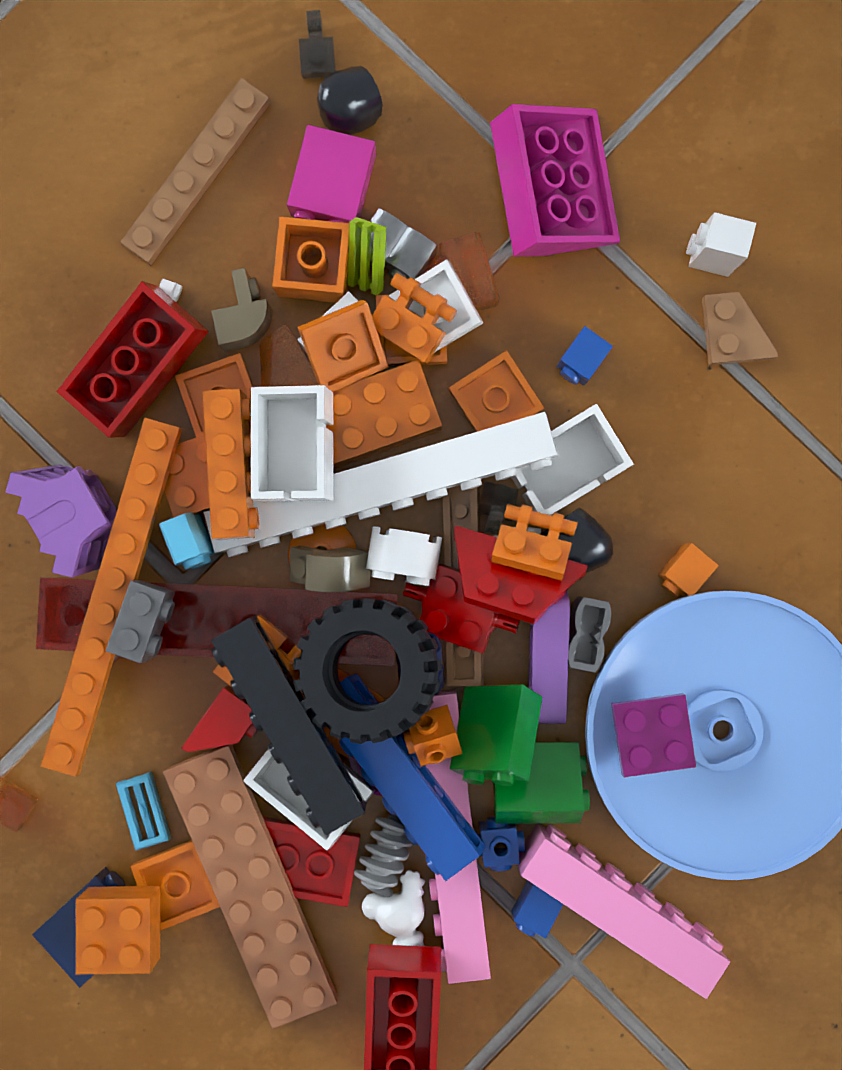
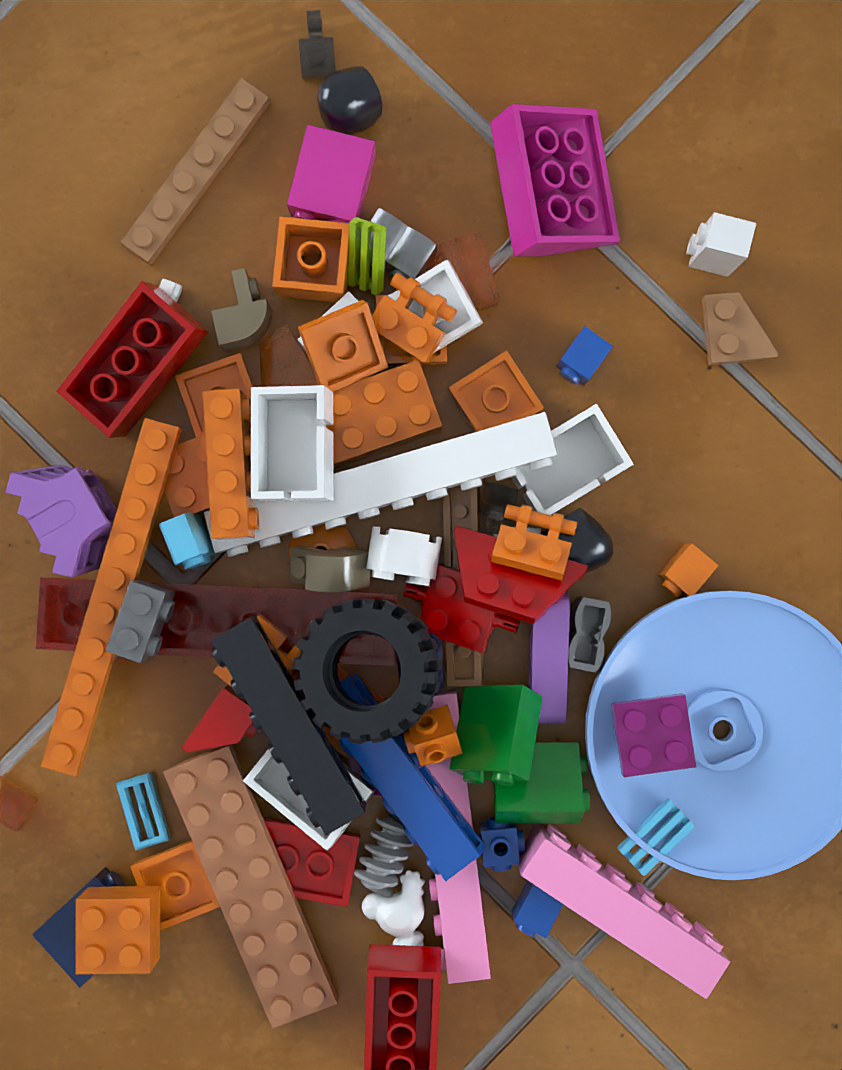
none -> medium azure tile [617,798,695,876]

